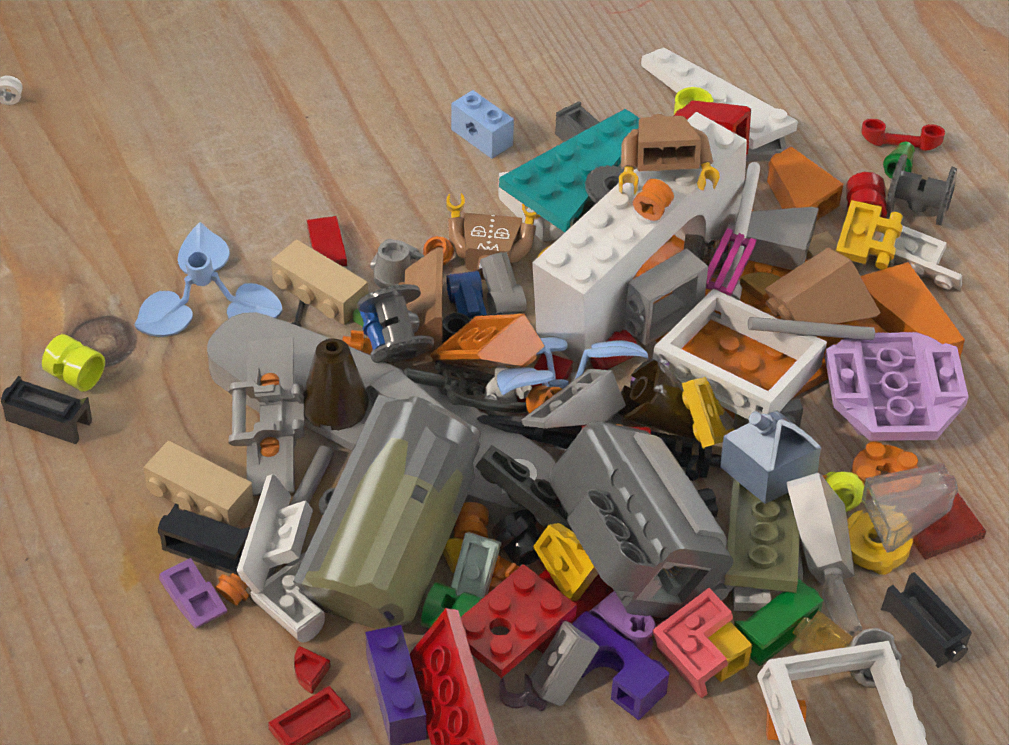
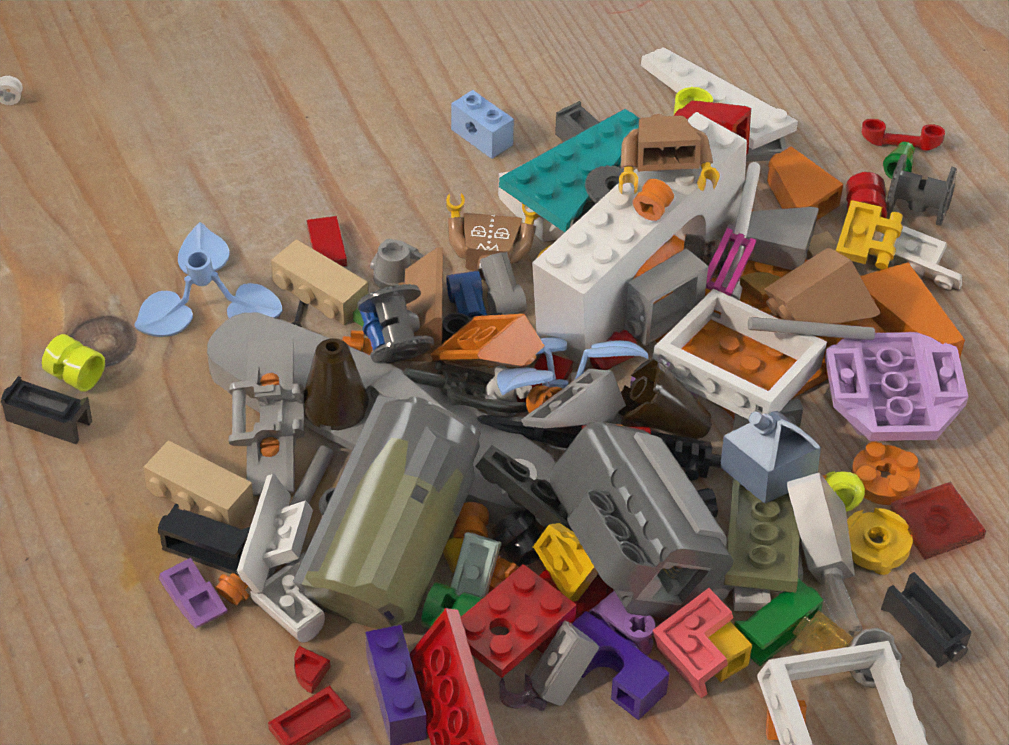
orange plate [423,236,454,266] -> none
yellow wing [682,377,734,448] -> none
clear slope [861,463,958,553] -> none

